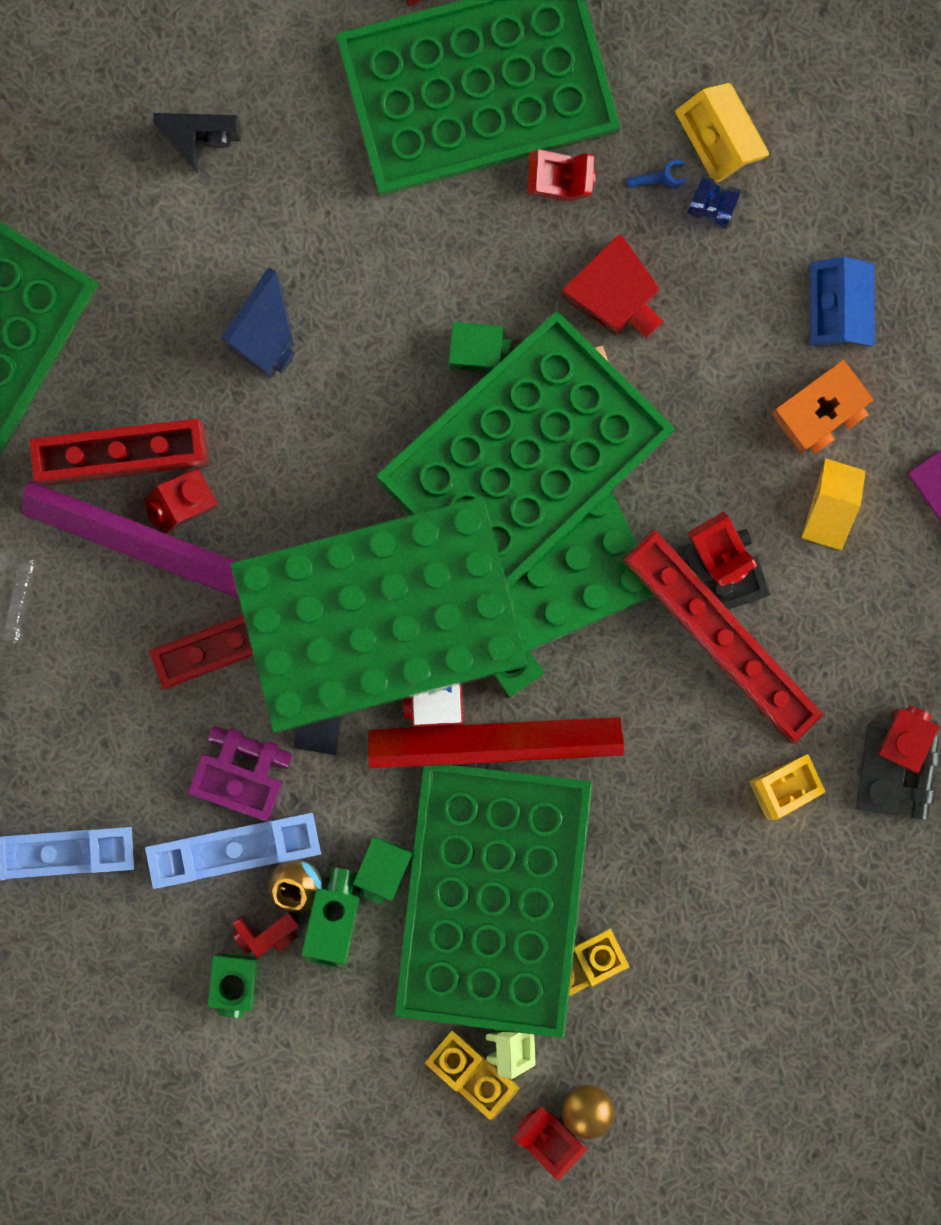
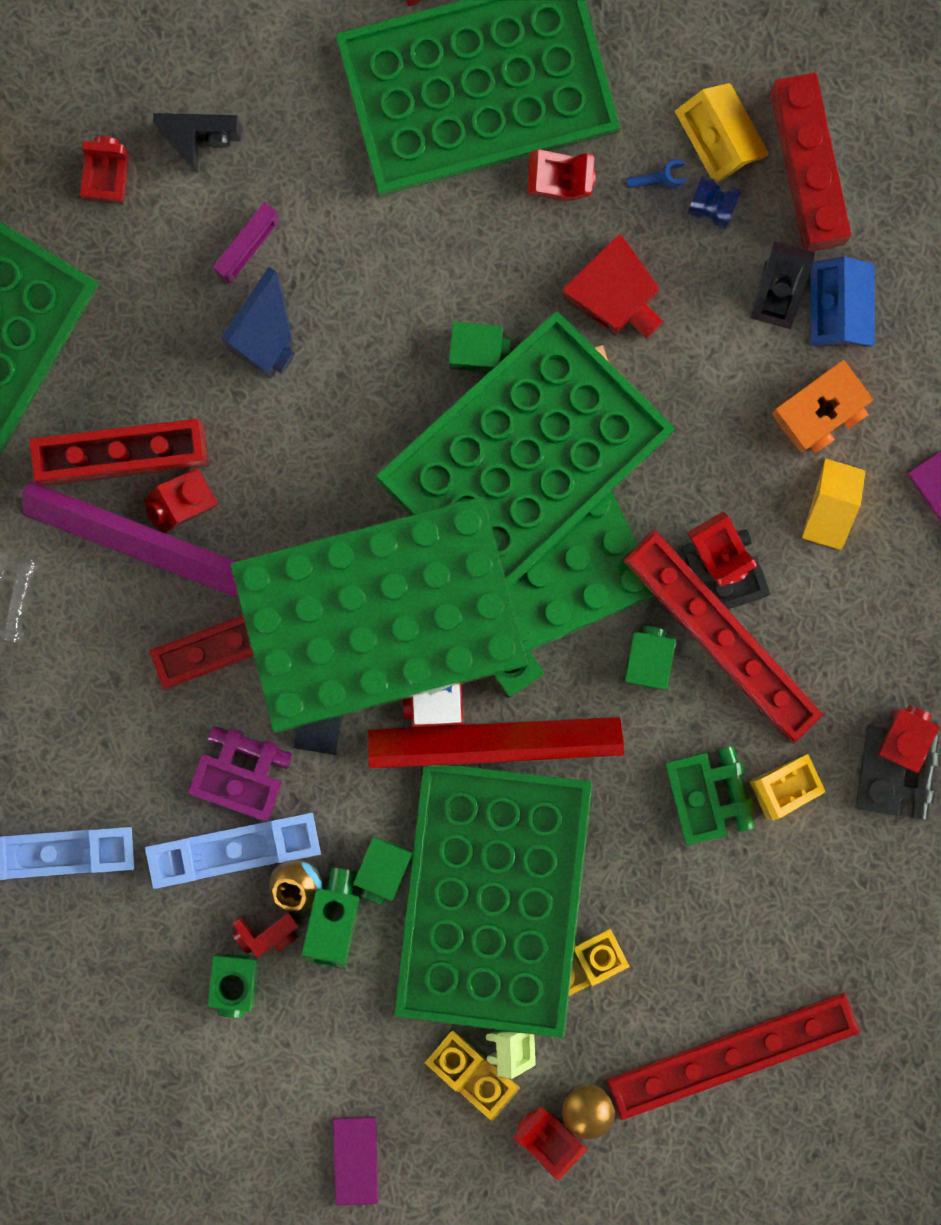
none -> red bracket [80,136,130,204]
none -> magenta tile [212,202,280,283]
none -> magenta tile [333,1116,379,1205]
none -> red tile [606,992,860,1121]
none -> green brick [623,626,676,690]
none -> green plate [664,746,755,846]
none -> black slope [750,241,815,329]
none -> red brick [770,72,852,252]

